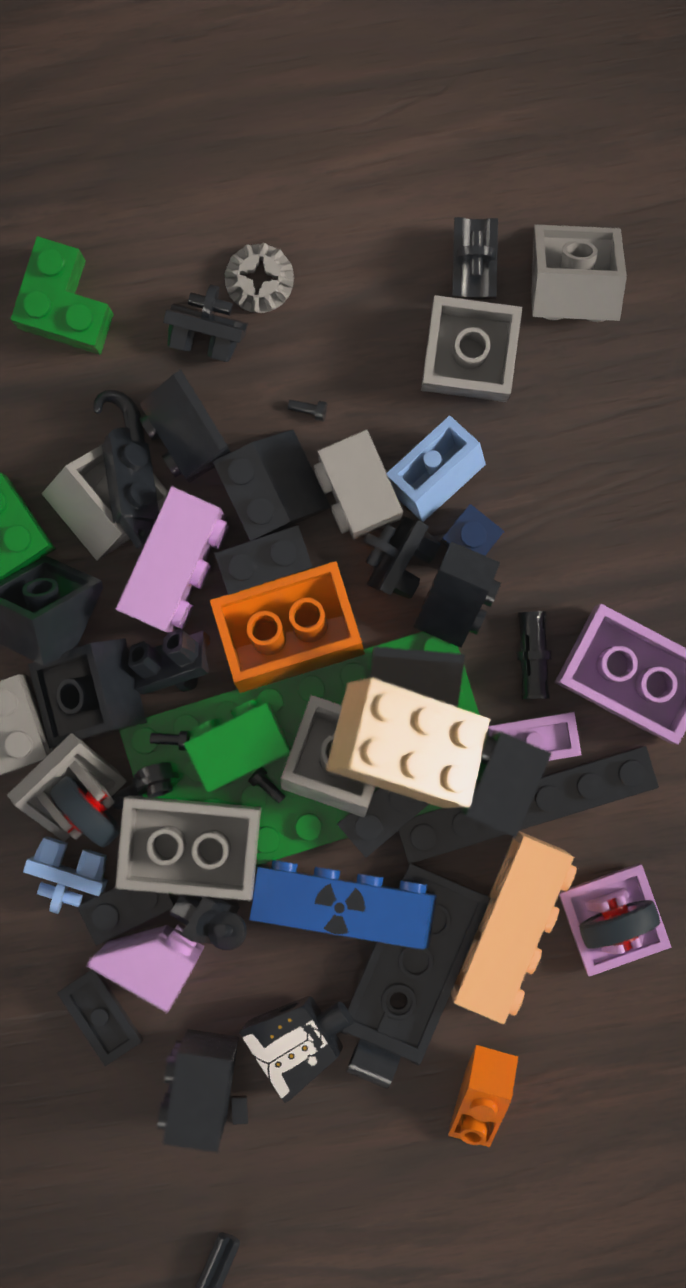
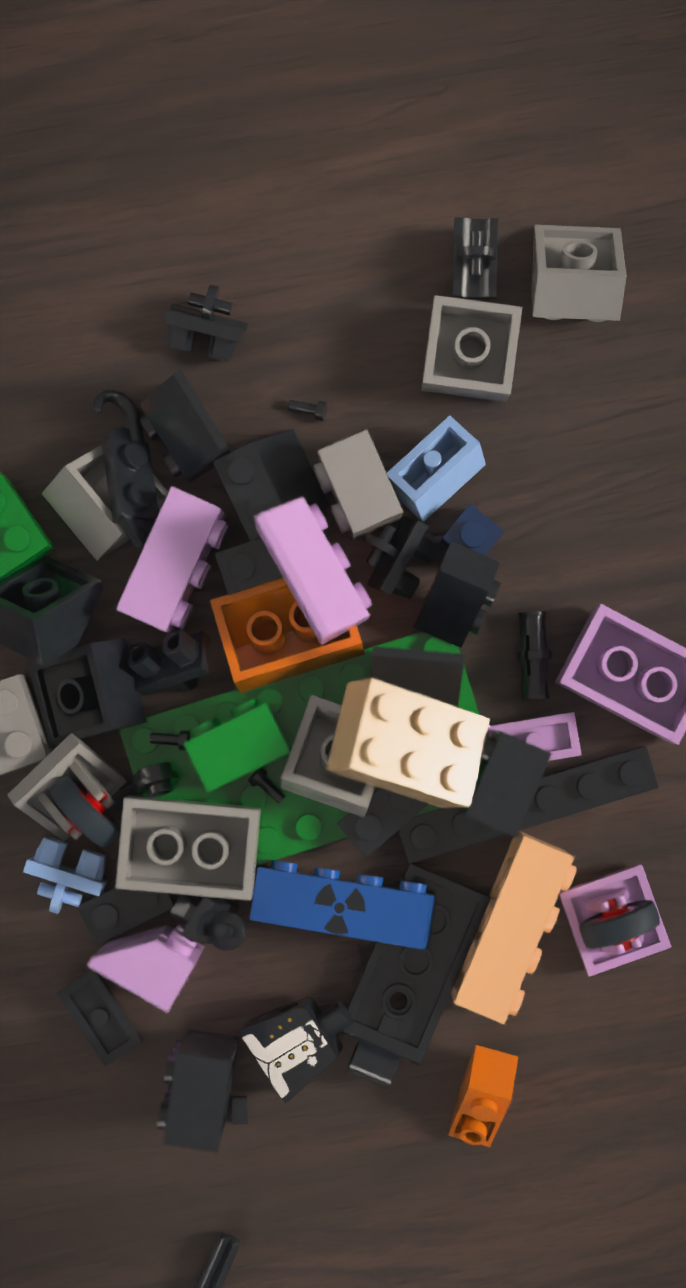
green brick [10,236,114,355] -> none
light grey gear [225,242,294,313] -> none
none -> lavender slope [255,497,372,645]

